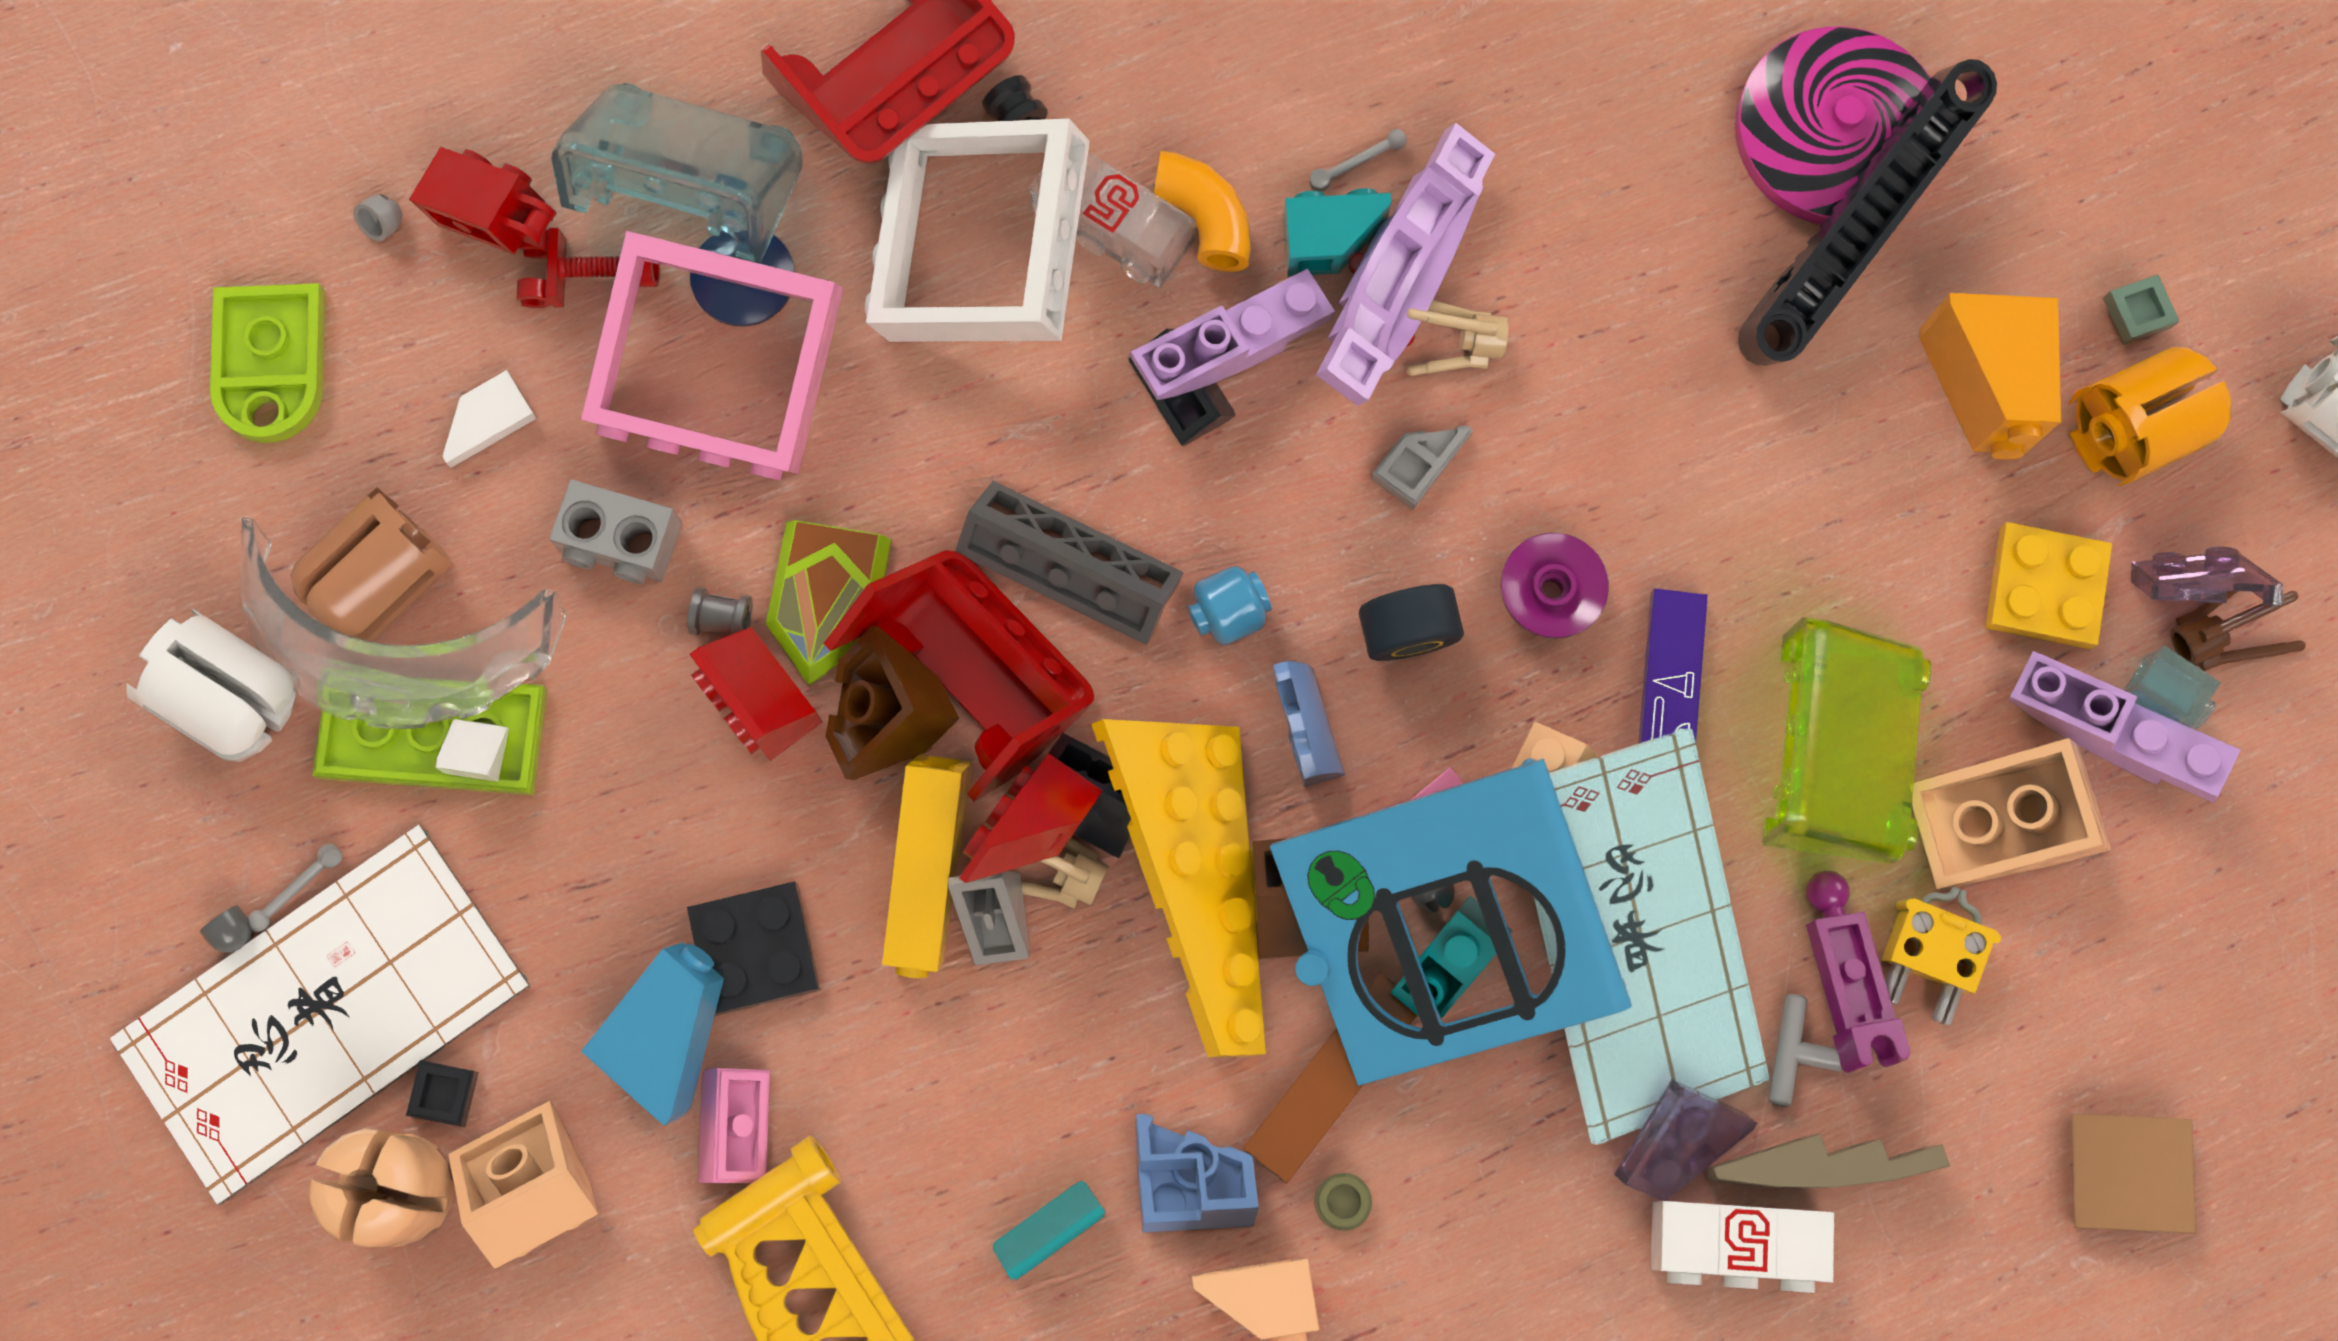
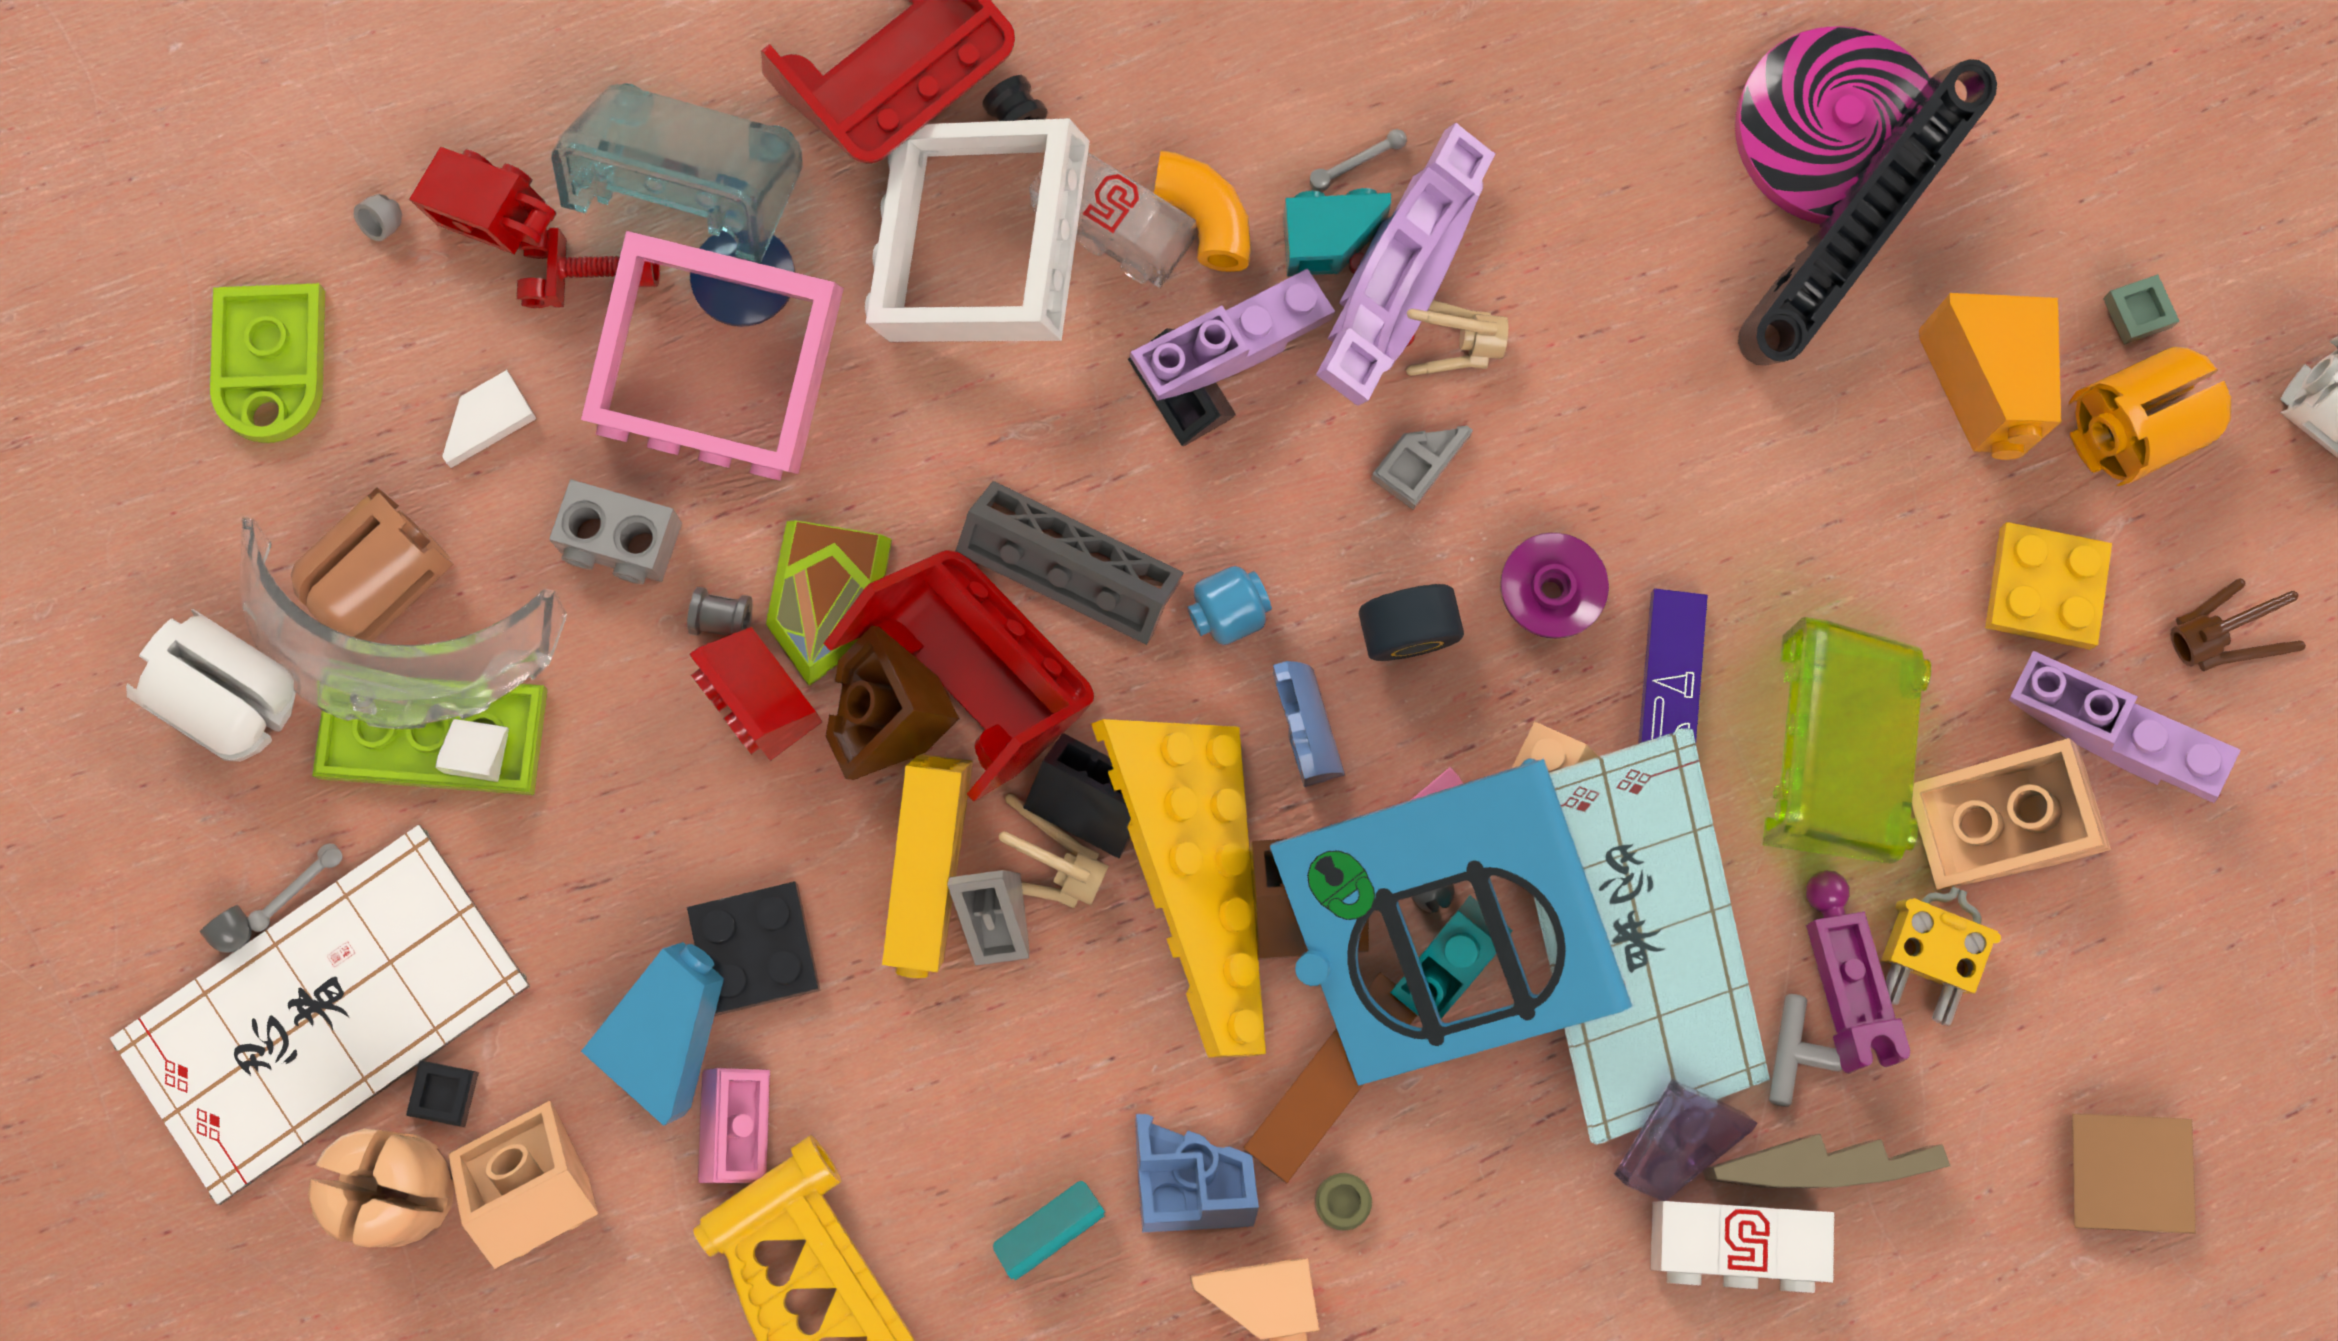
red slope [959,753,1102,883] -> none
clear light blue brick [2124,646,2221,729] -> none
wing [2131,546,2283,606] -> none

